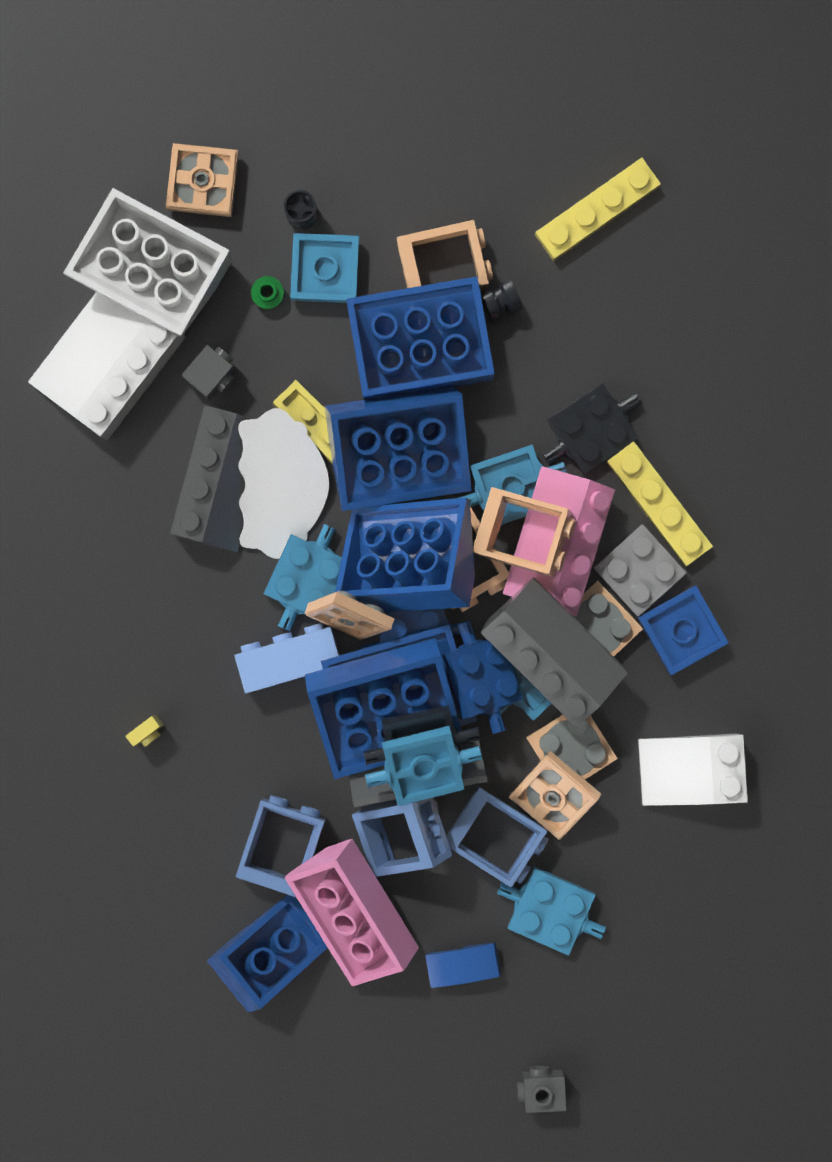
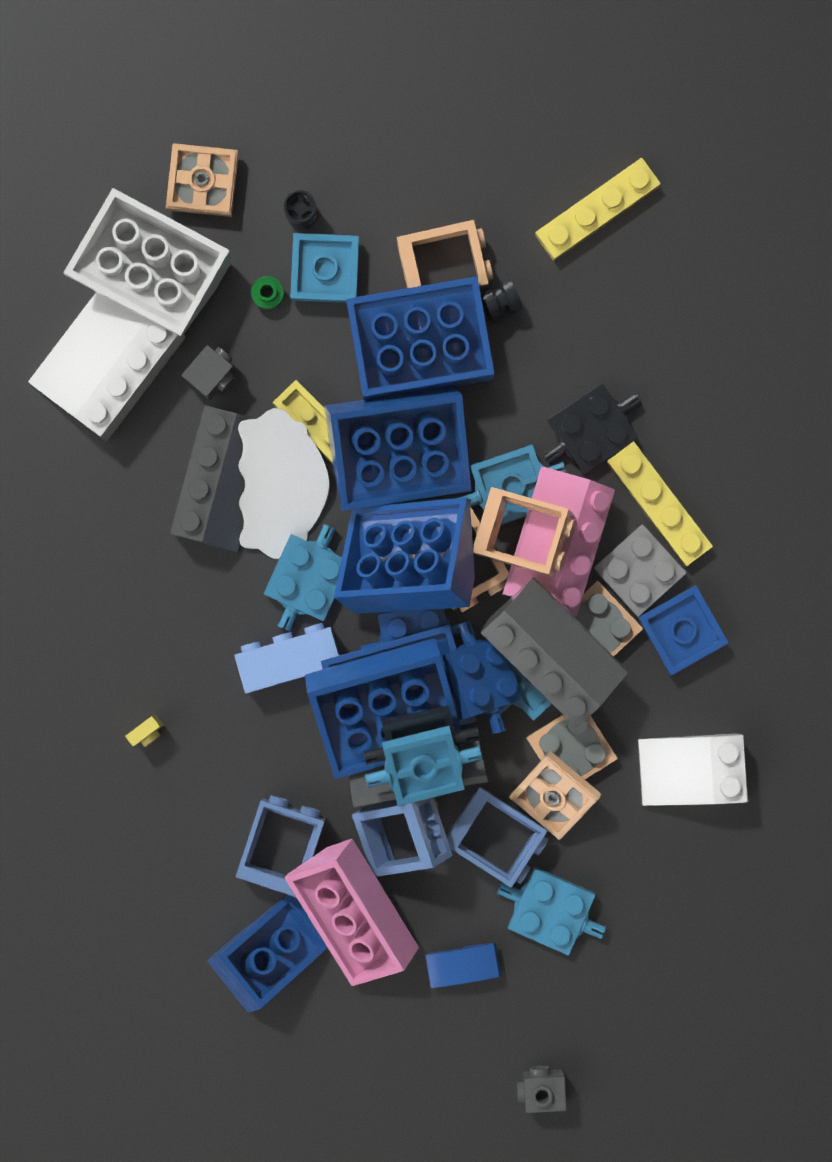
light nougat piece [305,591,394,640] -> none

